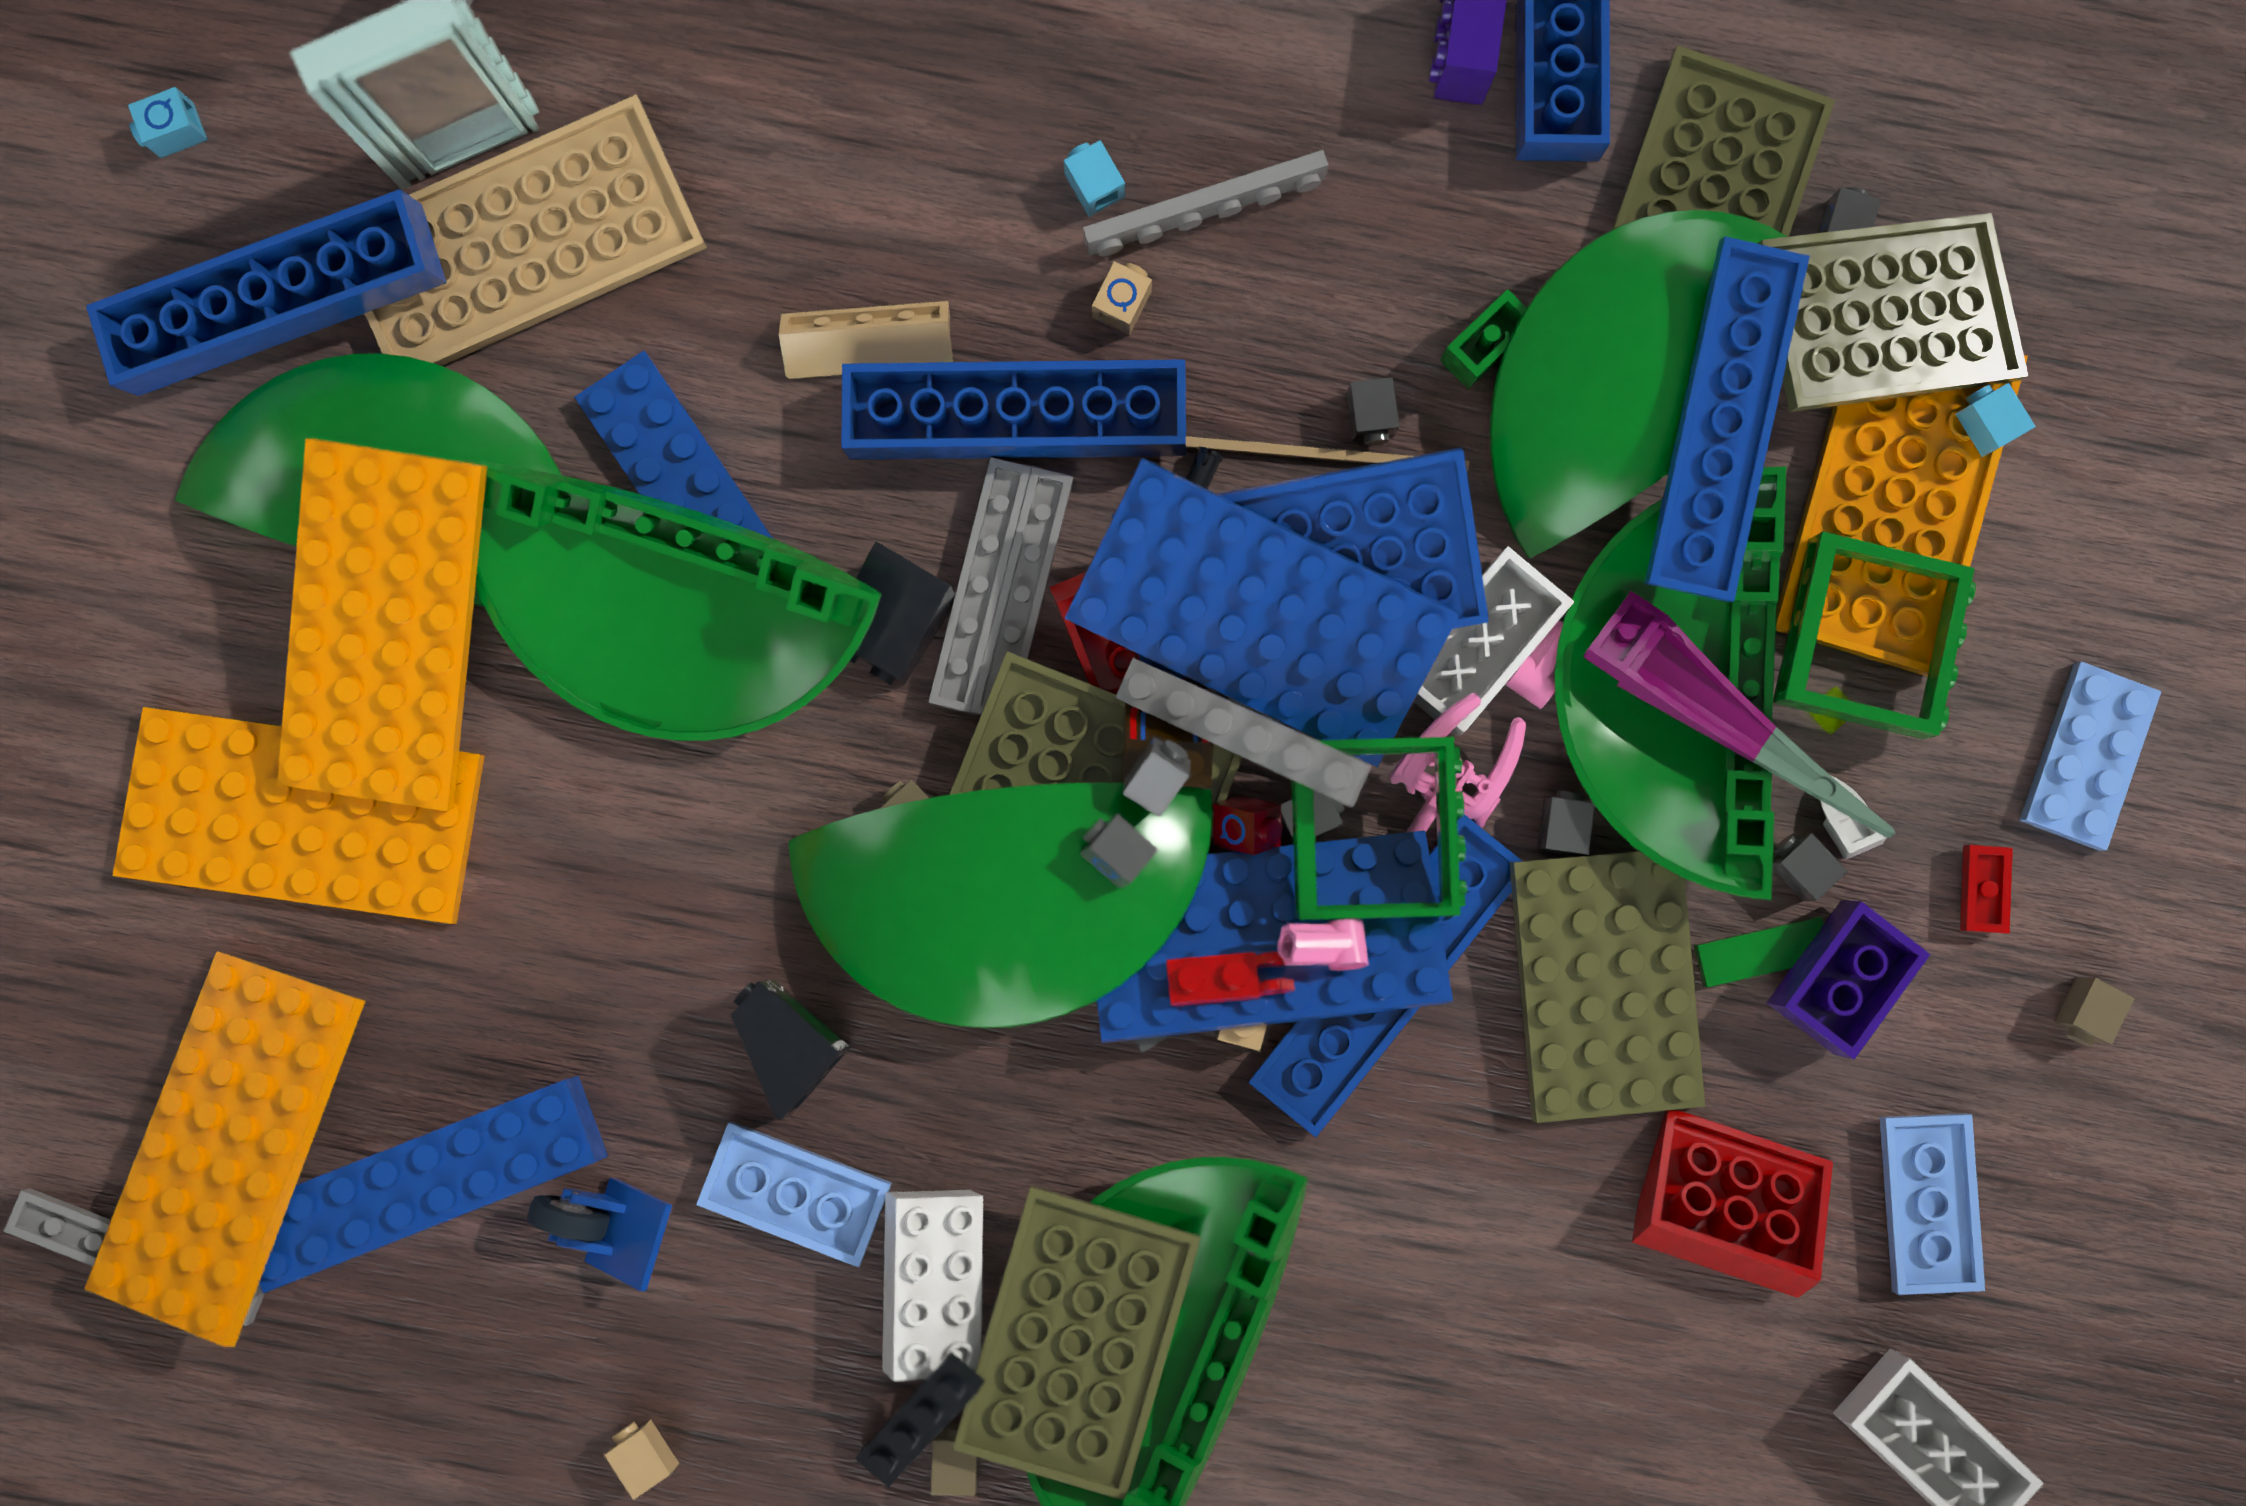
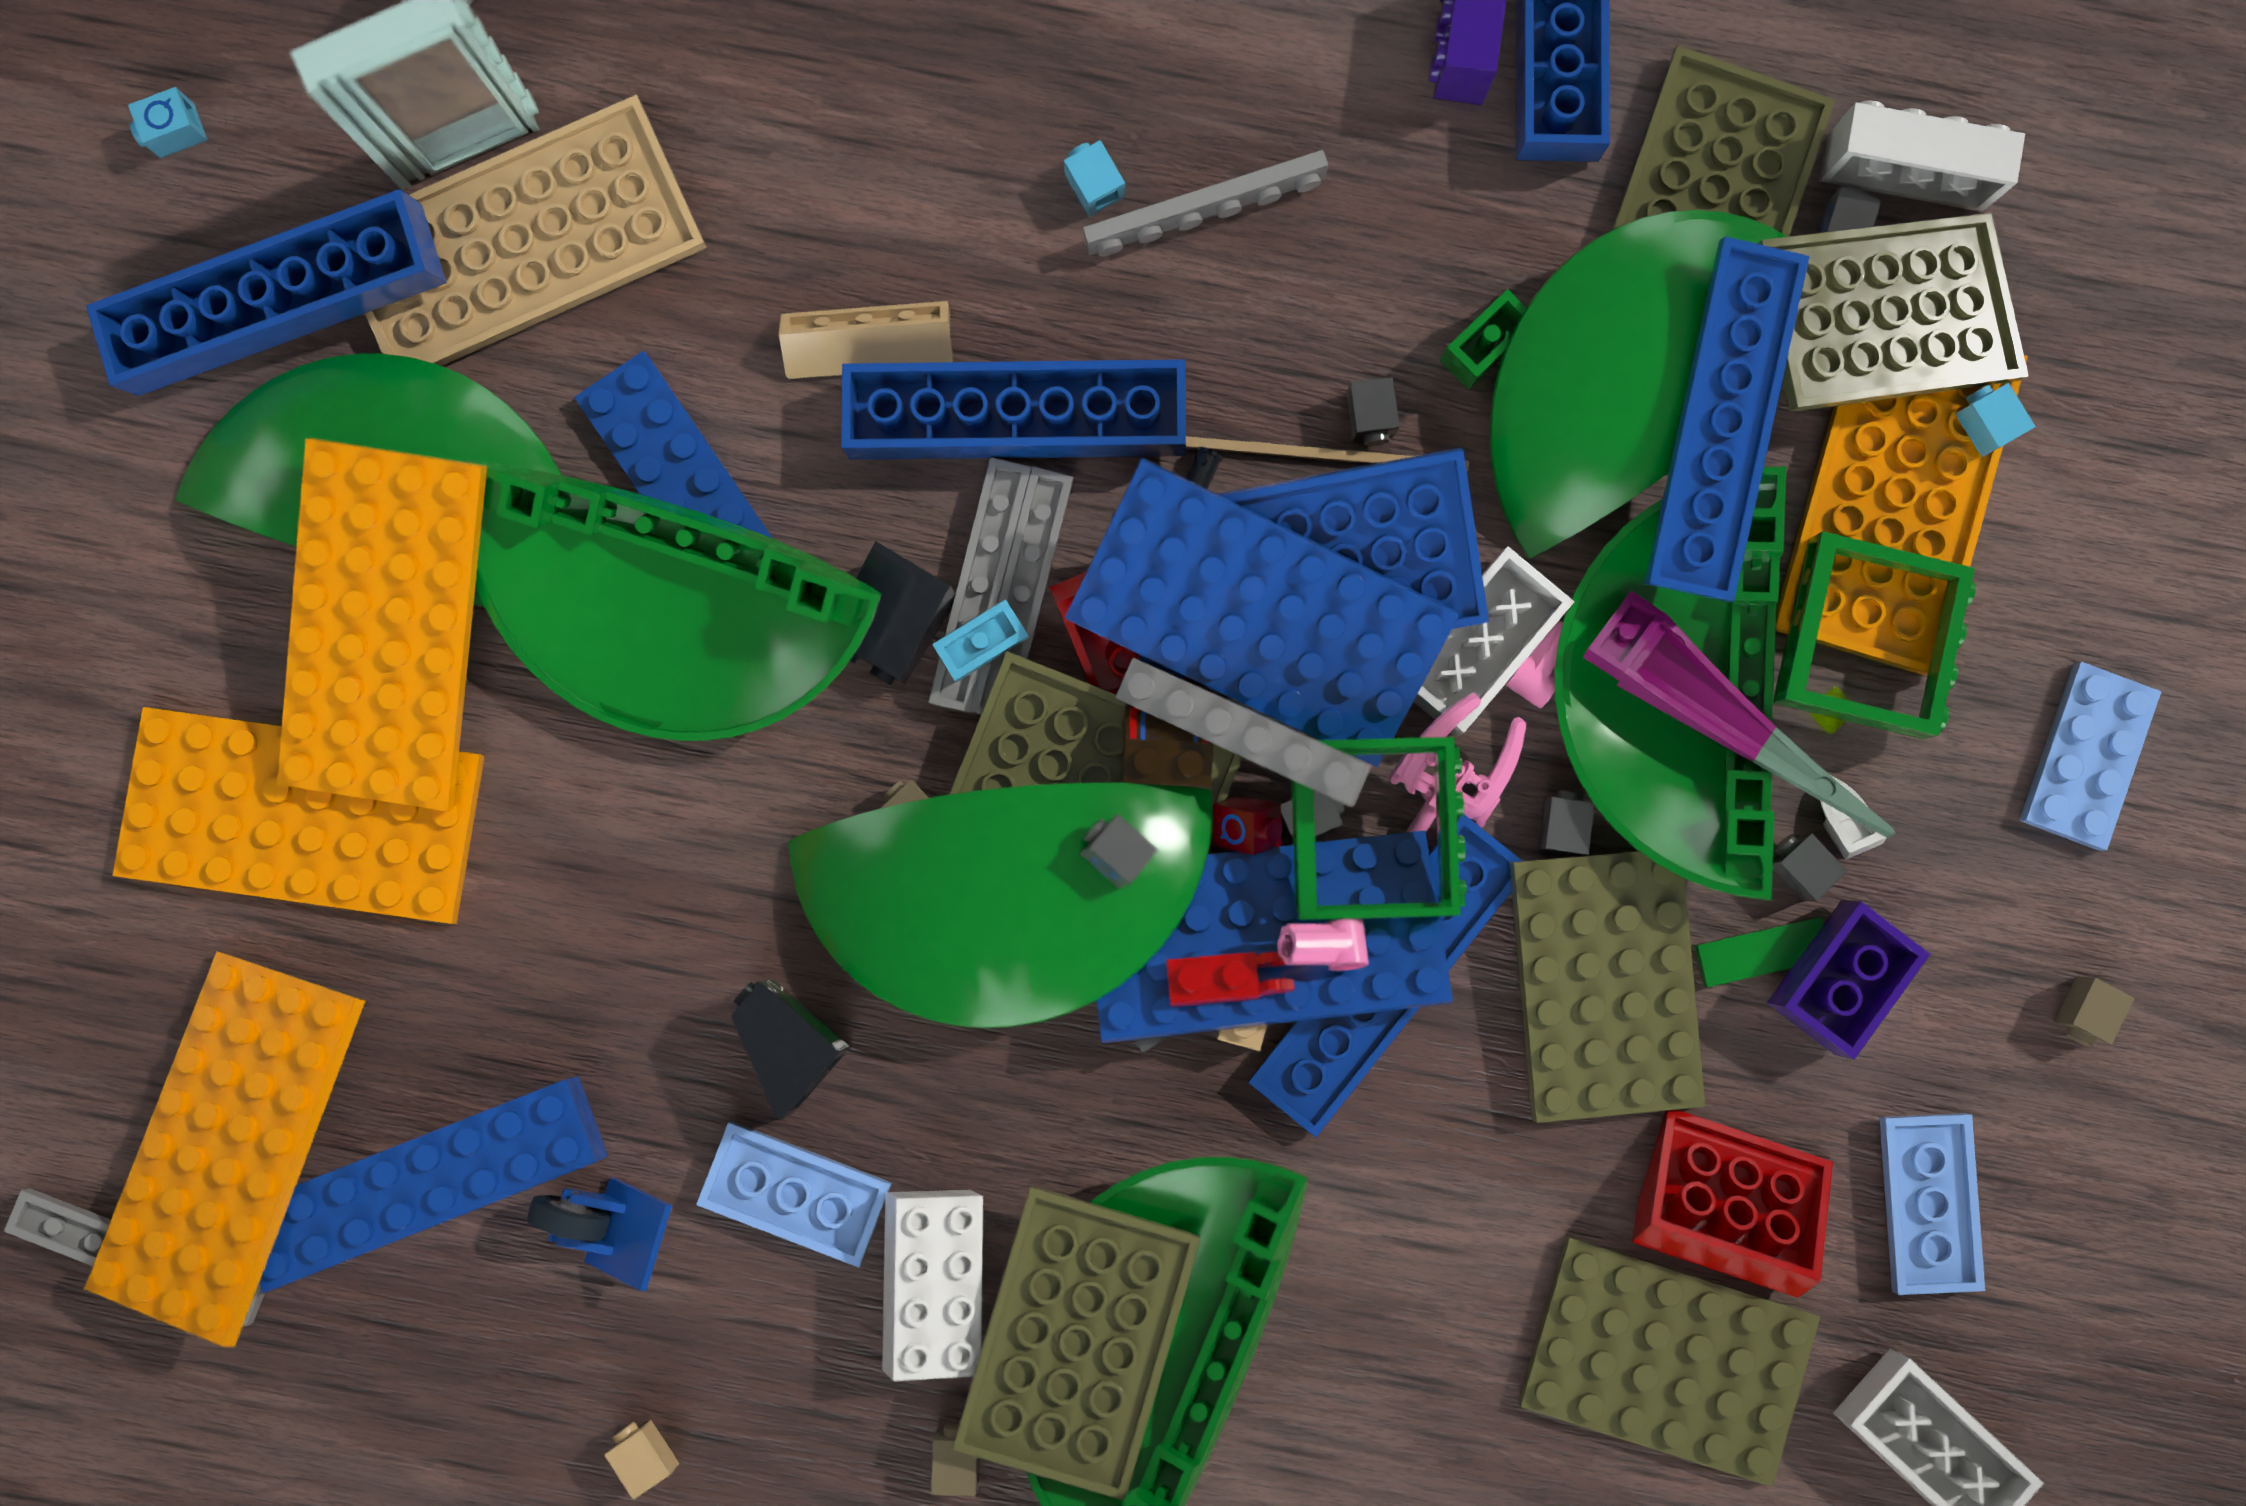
black plate [855,1352,986,1487] -> none
tan brick [1092,261,1152,336] -> none
brick [1122,737,1191,817] -> none
red plate [1960,845,2013,934] -> none
none -> medium azure plate [932,599,1029,683]
none -> olive plate [1517,1235,1820,1487]
none -> white brick [1819,101,2025,212]

